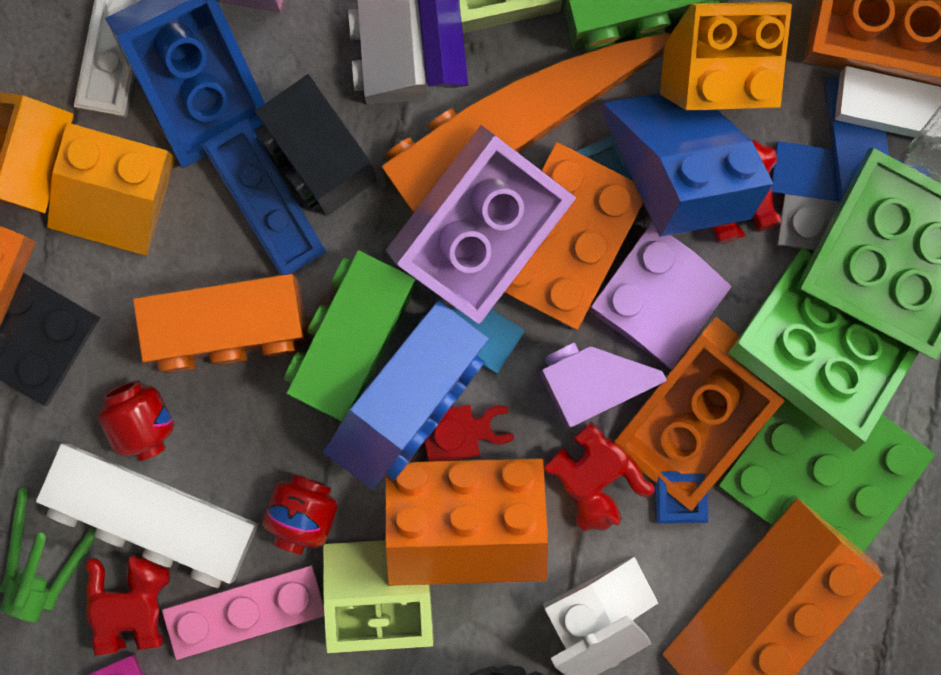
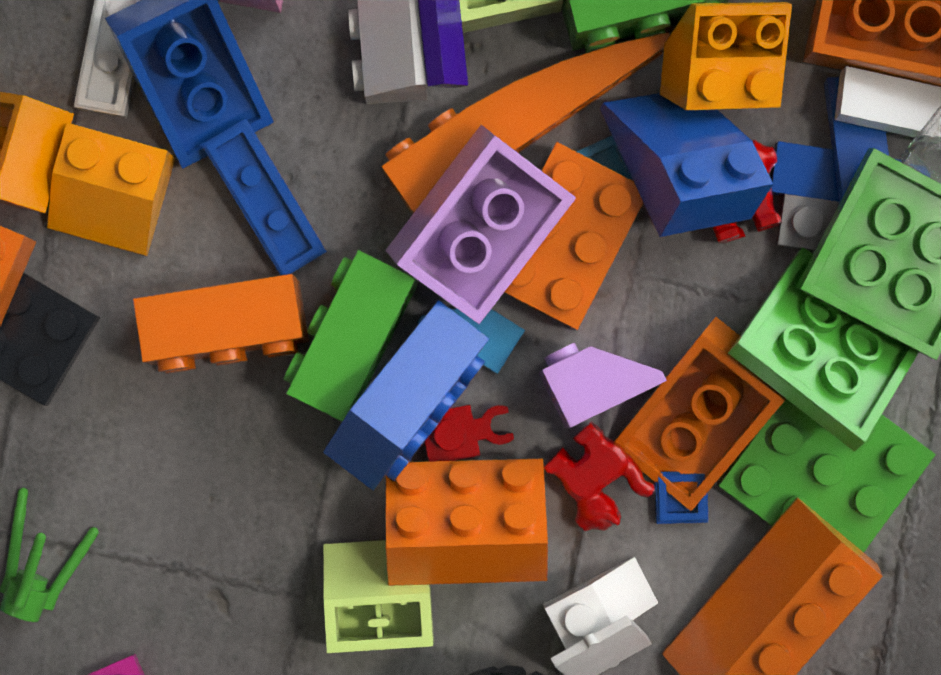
white brick [36,444,259,588] -> none
red animal [85,553,171,656] -> none
red head [97,380,175,461] -> none
bright pink plate [162,565,325,660] -> none
black brick [255,74,377,216] -> none
red head [262,474,338,555] -> none
lavender slope [588,222,732,370] -> none

